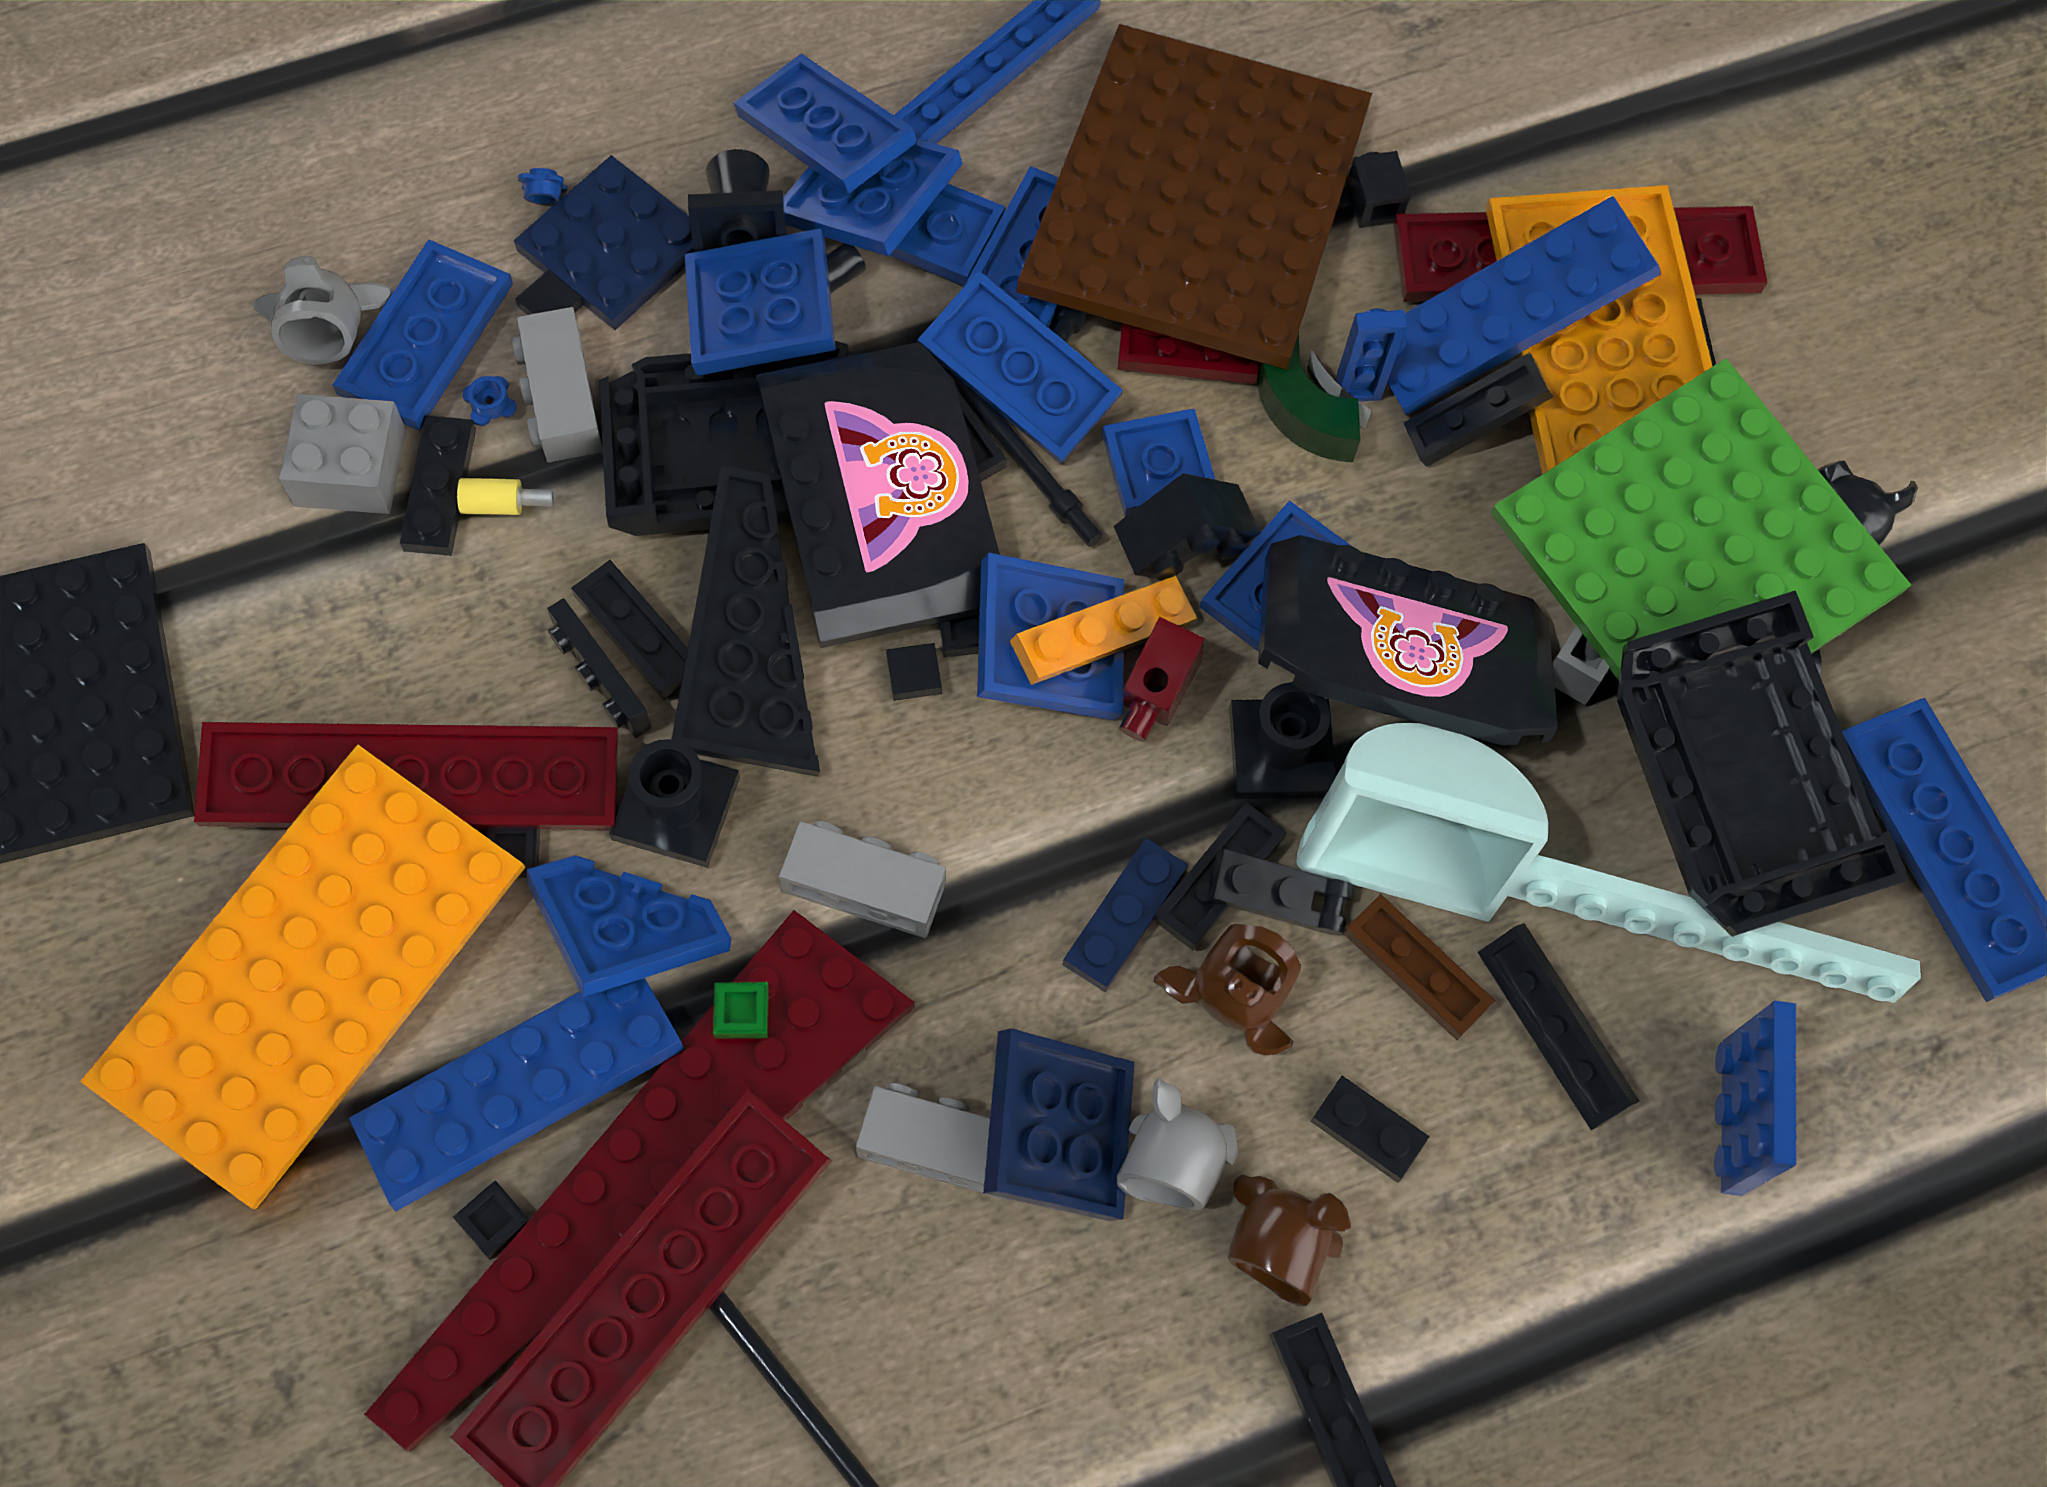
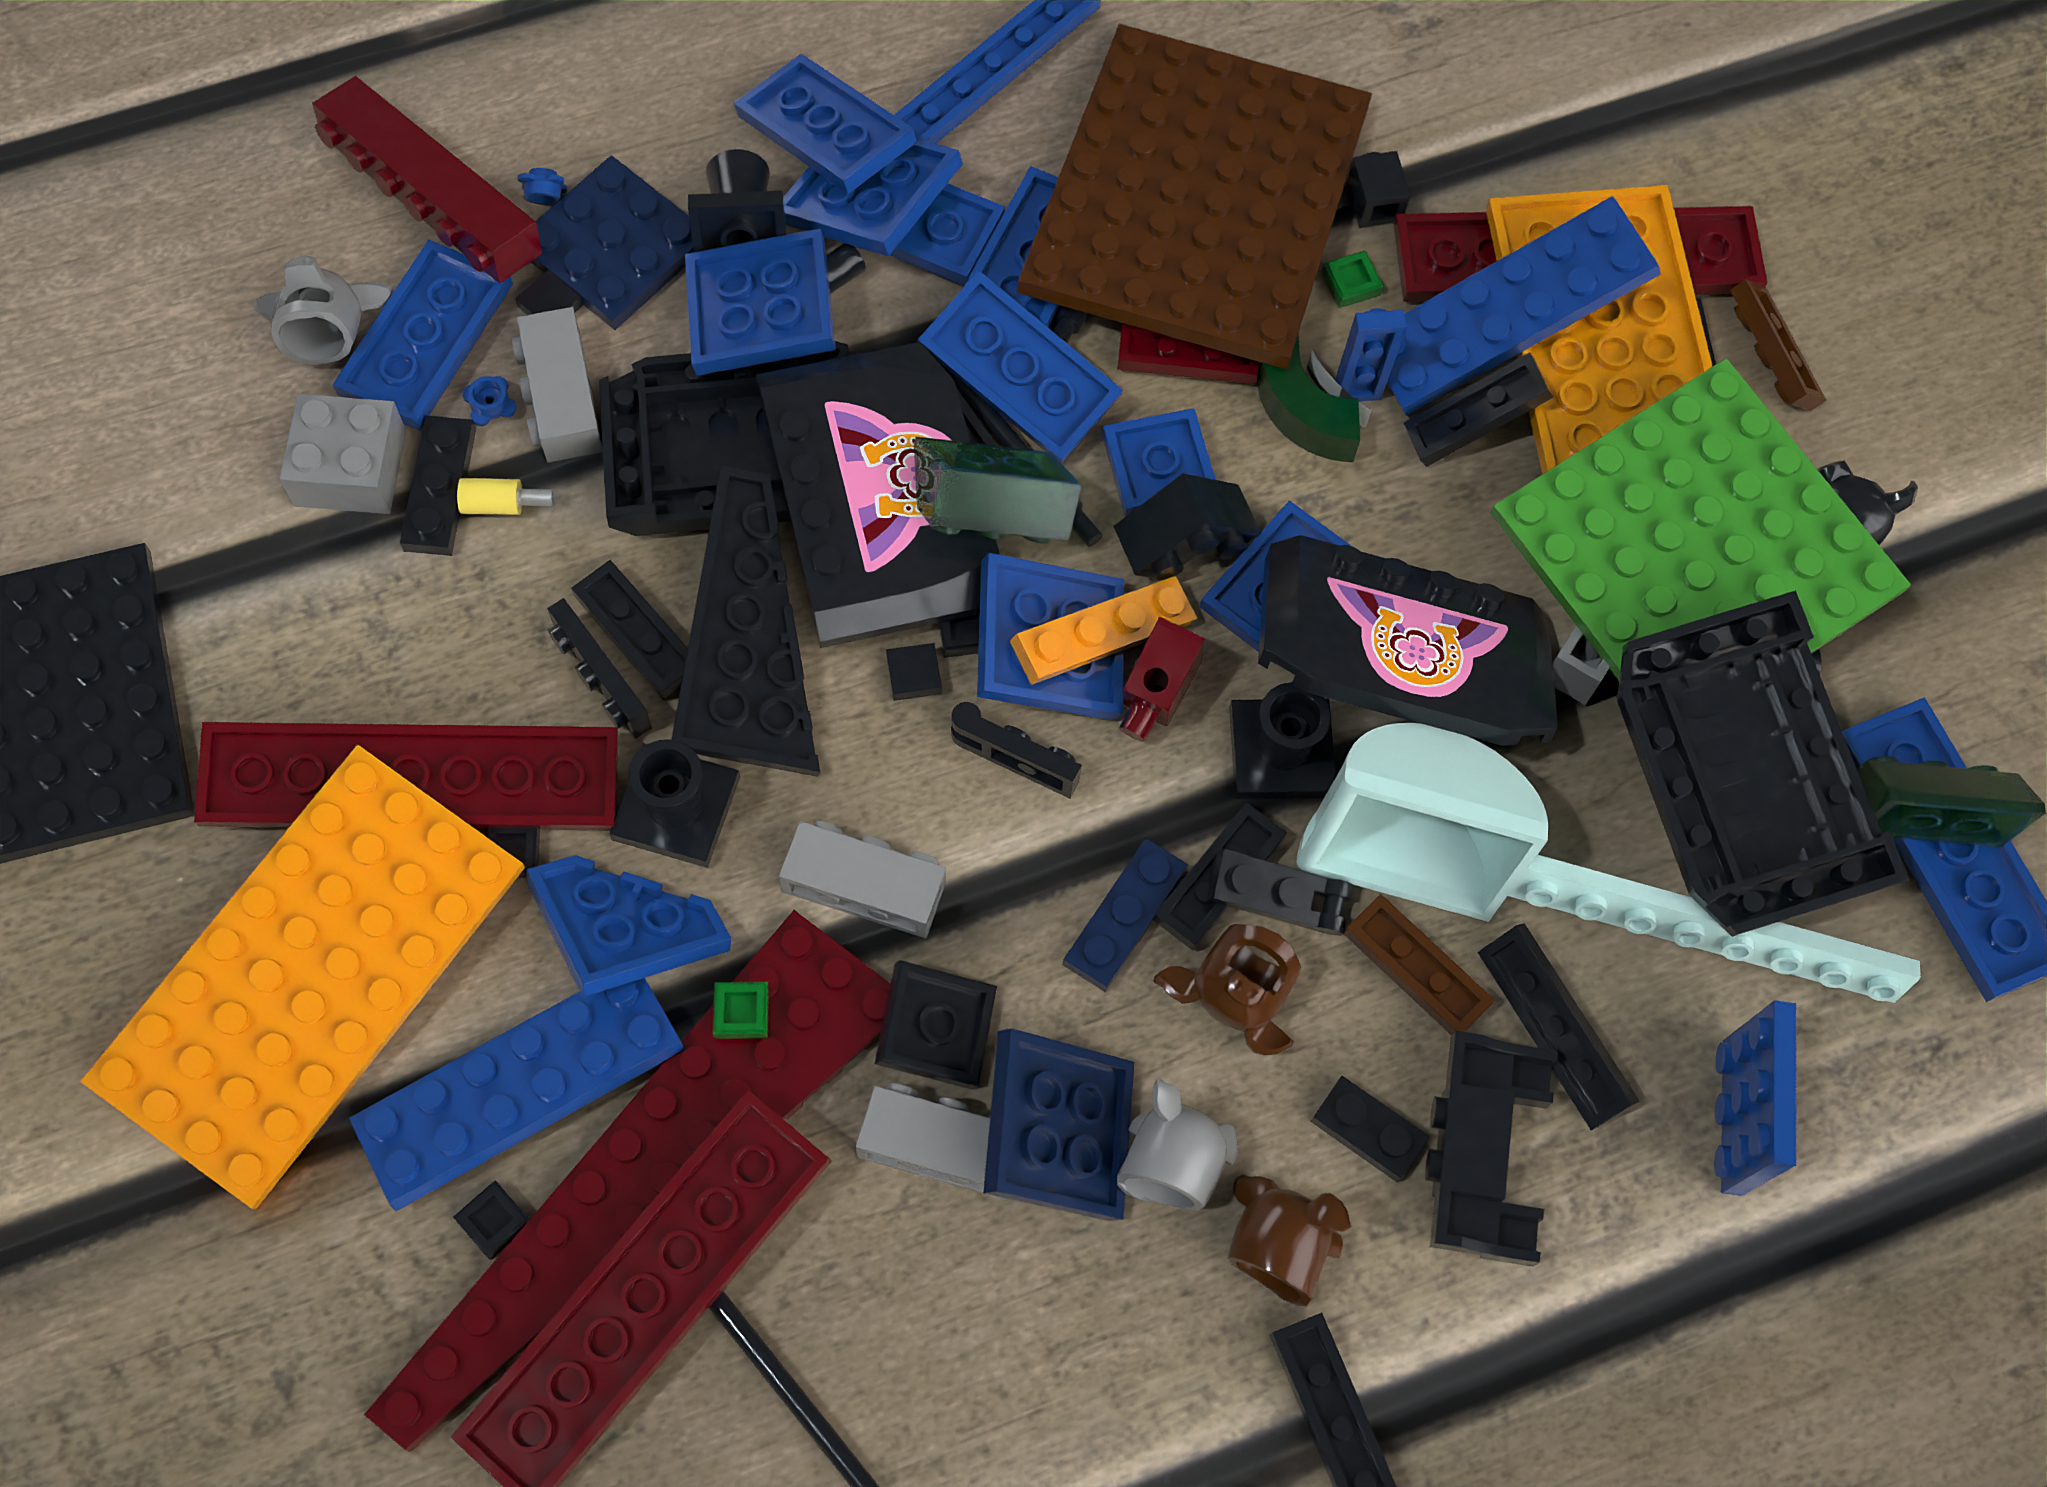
none -> dark red brick [312,75,542,284]
none -> black tile [874,960,997,1090]
none -> clear green slope [914,436,1082,544]
none -> black plate [951,702,1082,799]
none -> green tile [1321,250,1383,308]
none -> black bracket [1425,1031,1558,1267]
none -> reddish brown plate [1731,279,1826,410]
none -> clear green slope [1857,756,2046,847]

